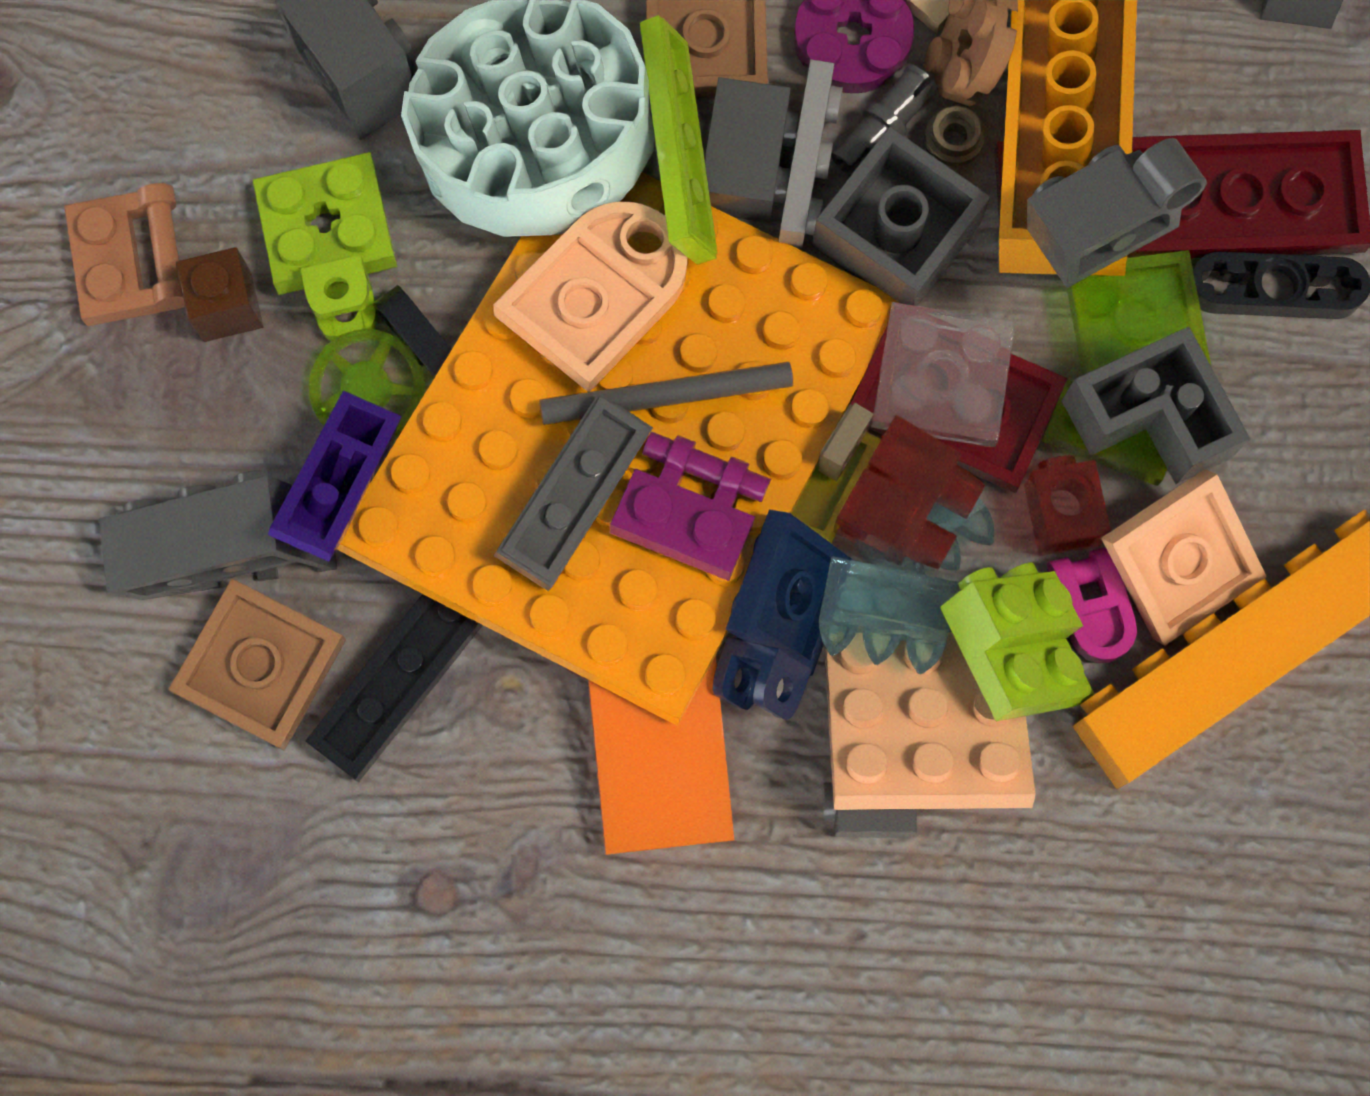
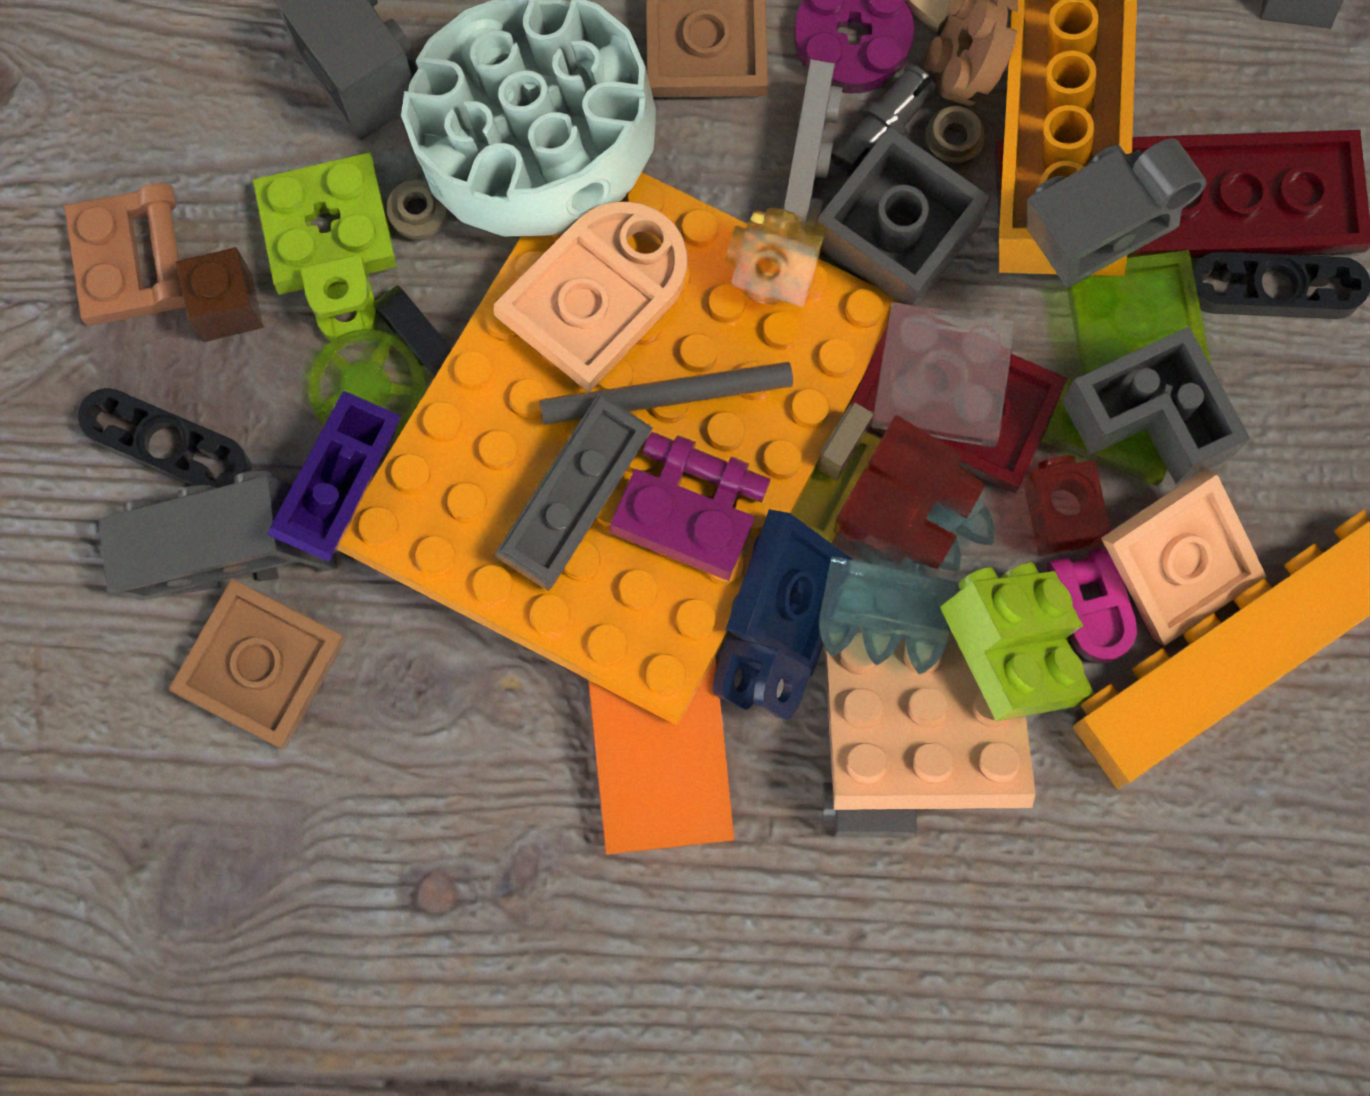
black plate [305,594,483,783] -> none
lime tile [640,15,718,265] -> none
dark grey brick [705,77,800,223] -> none
none -> black beam [78,388,252,488]
none -> dark tan plate [386,179,448,239]
none -> clear yellow brick [725,208,826,307]

